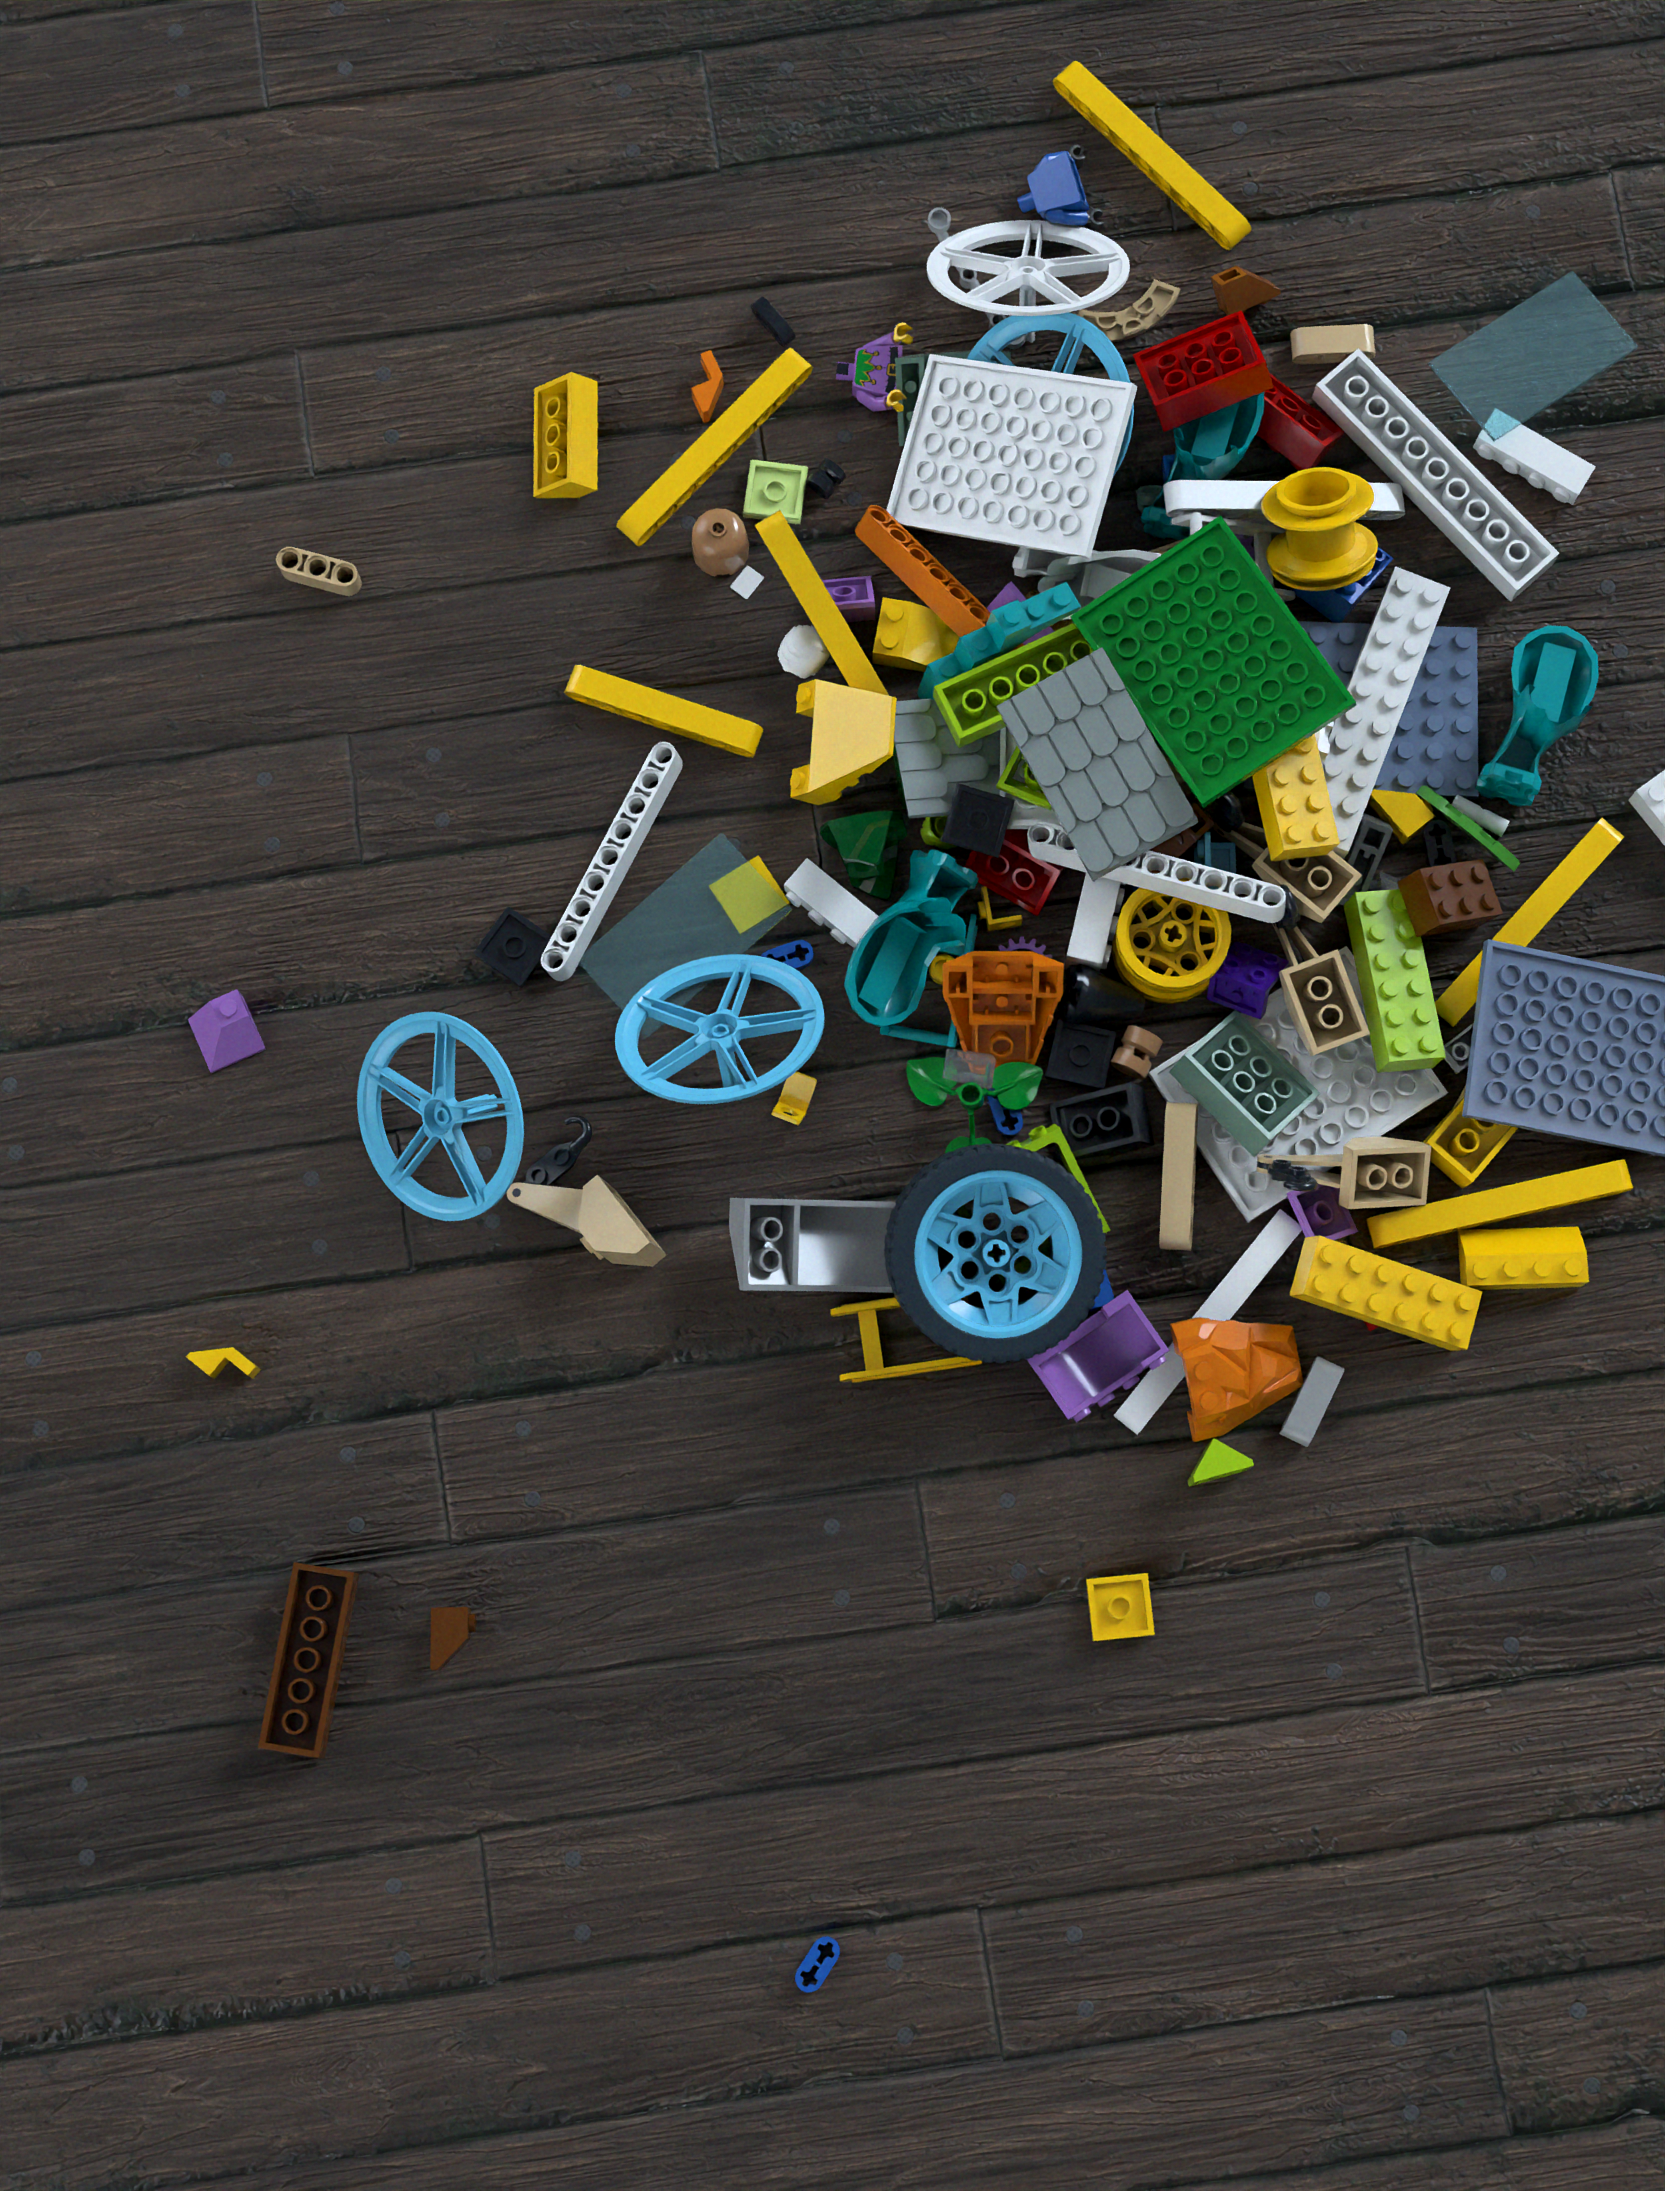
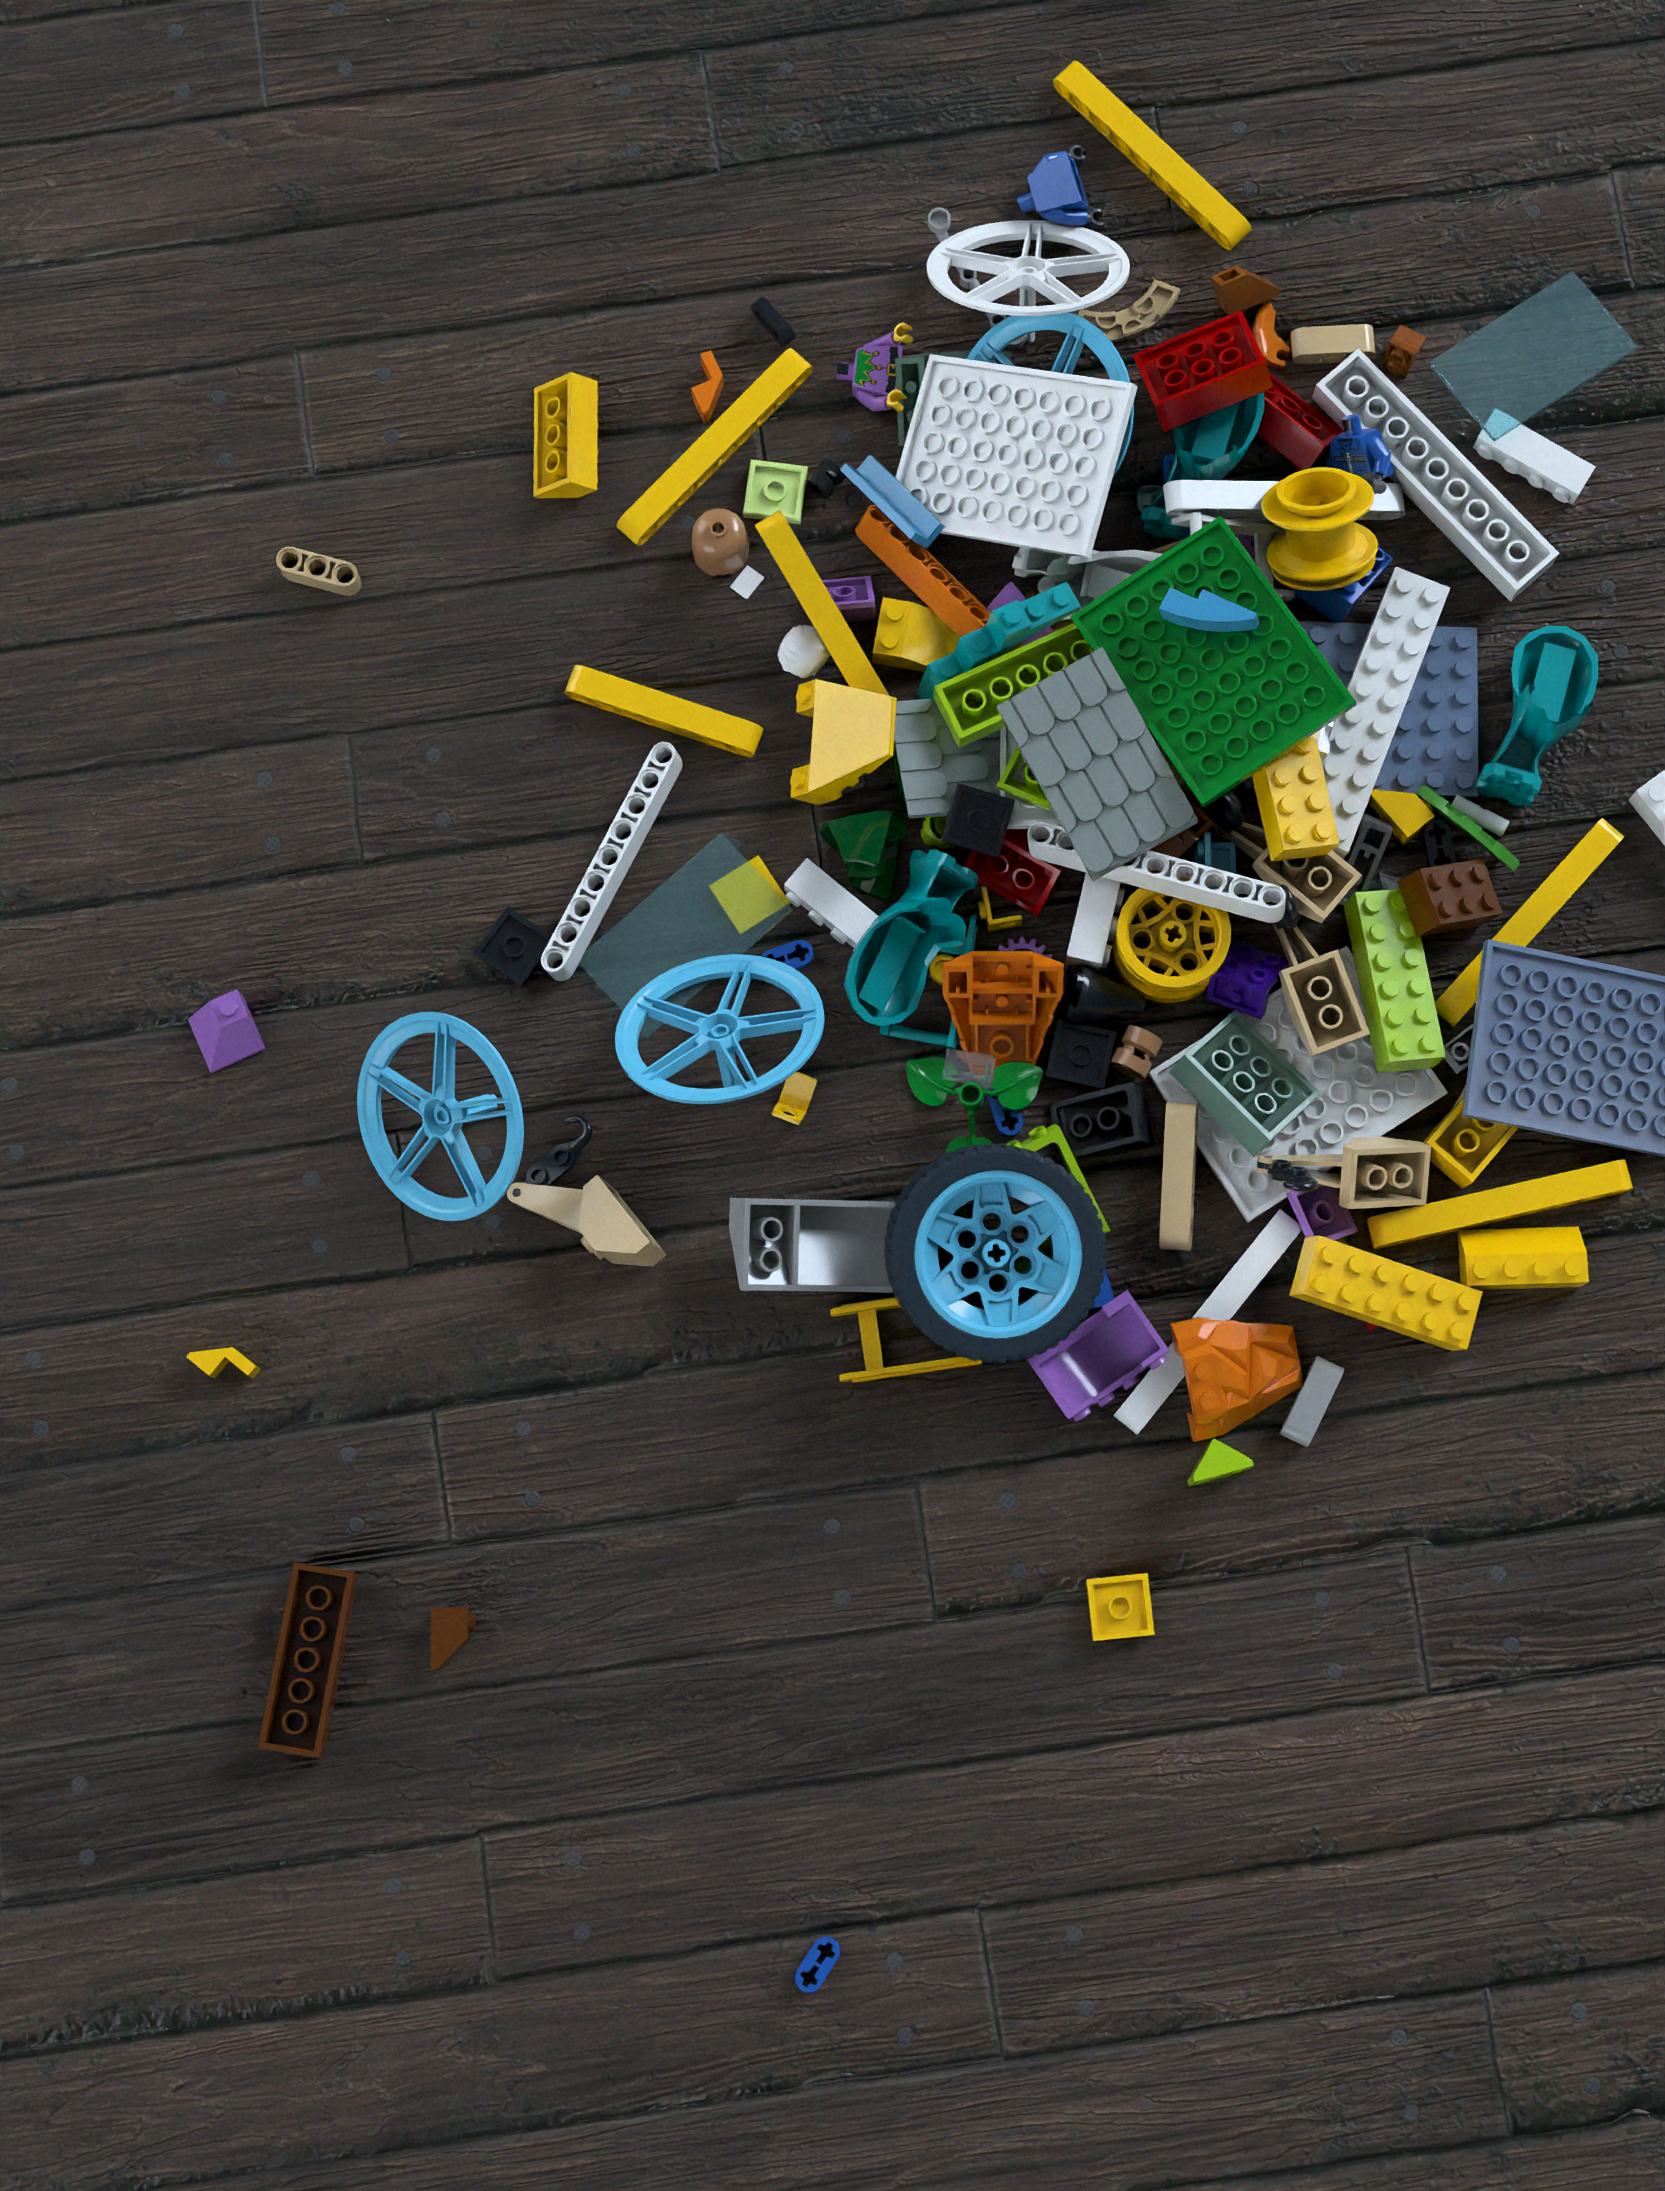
none -> dark azure fence [840,454,946,549]
none -> dark azure slope [1159,587,1259,632]
none -> orange piece [1252,303,1291,371]
none -> blue torso [1324,414,1394,495]
none -> dark orange slope [1381,325,1427,377]

